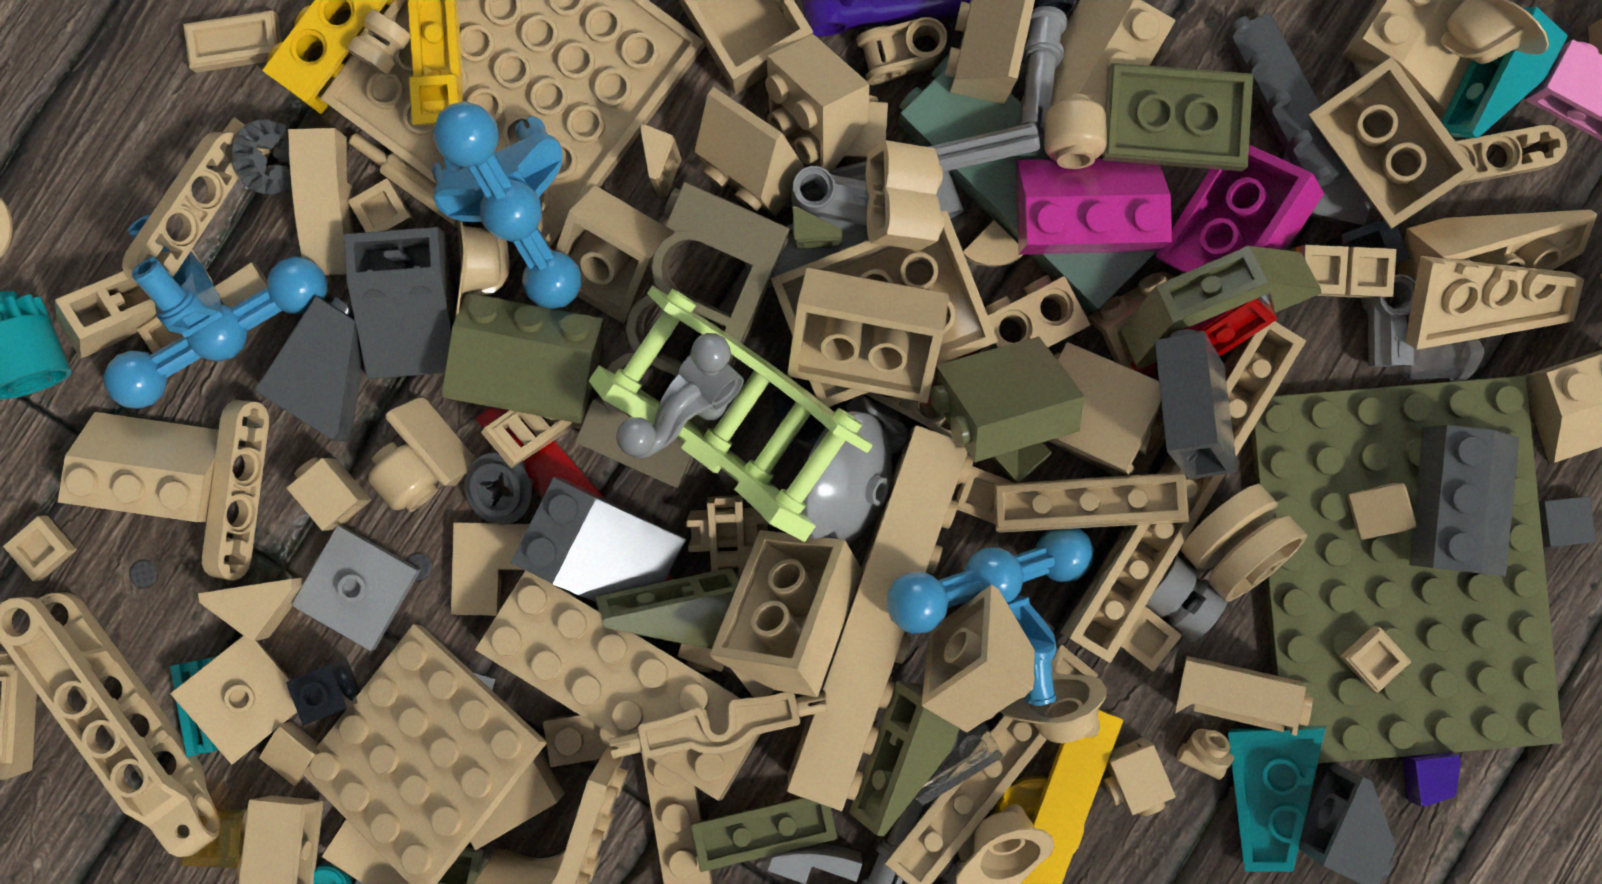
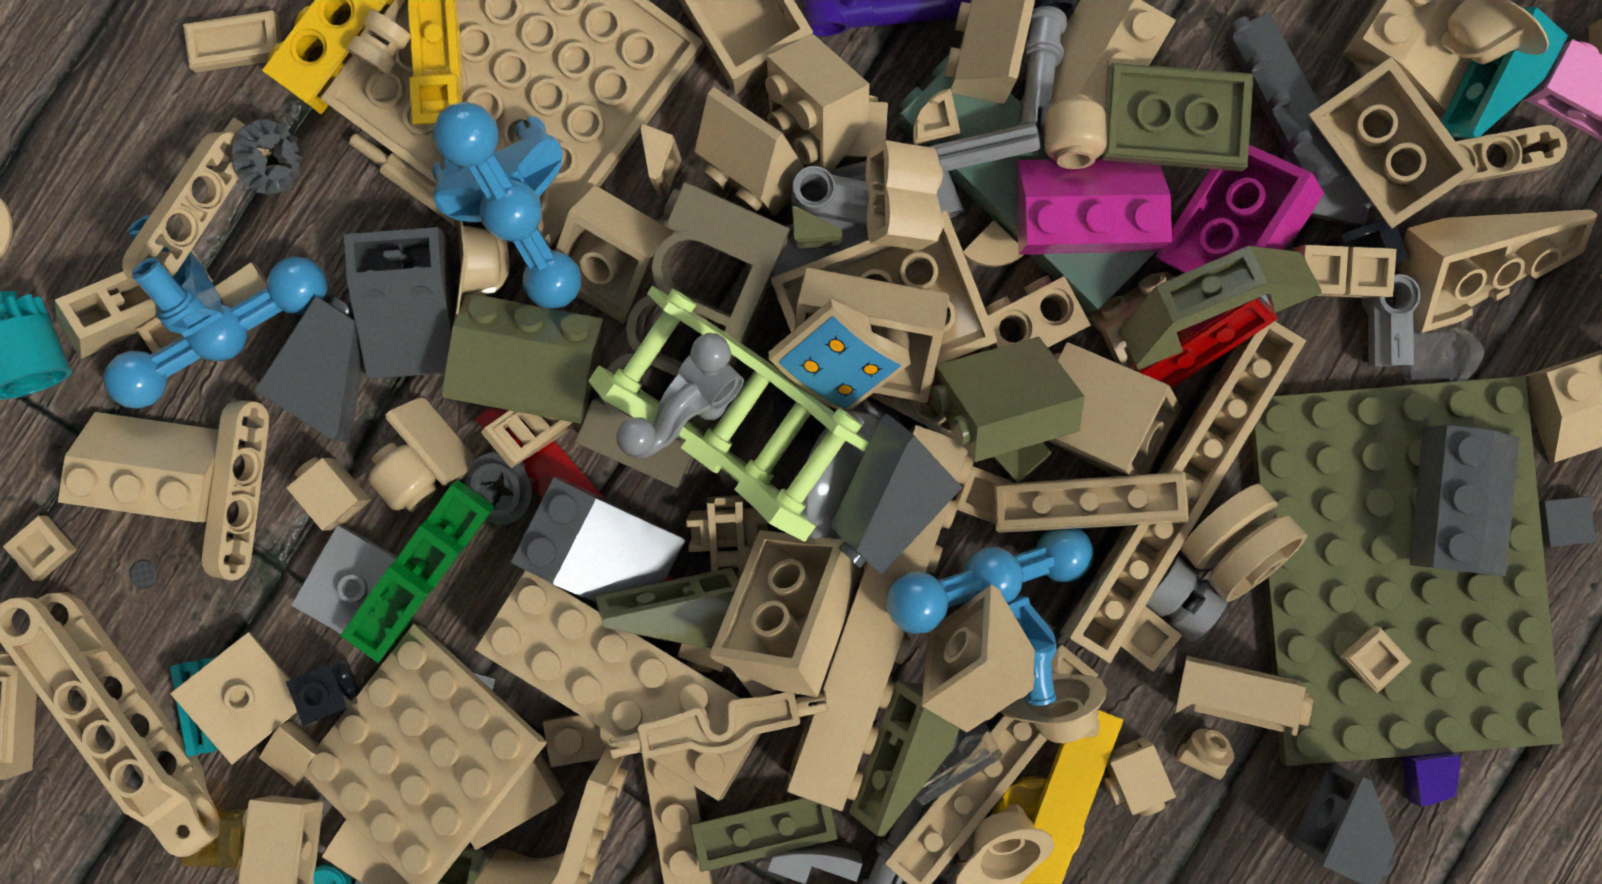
tan slope [198,577,307,642] -> none
tan slope [288,128,353,276] -> none
tan tile [348,178,414,232] -> none
tan tile [451,522,530,616] -> none
tan piece [856,17,947,85] -> none
dark grey brick [1155,329,1238,479] -> none
teal wing [1228,725,1327,872] -> none
tan slope [1347,483,1417,540] -> none
tan wing [1405,256,1584,350] -> none
none -> green slope [340,479,495,663]
none -> slope [769,299,911,412]
none -> dark grey slope [830,414,962,575]
none -> tan tile [913,88,961,146]

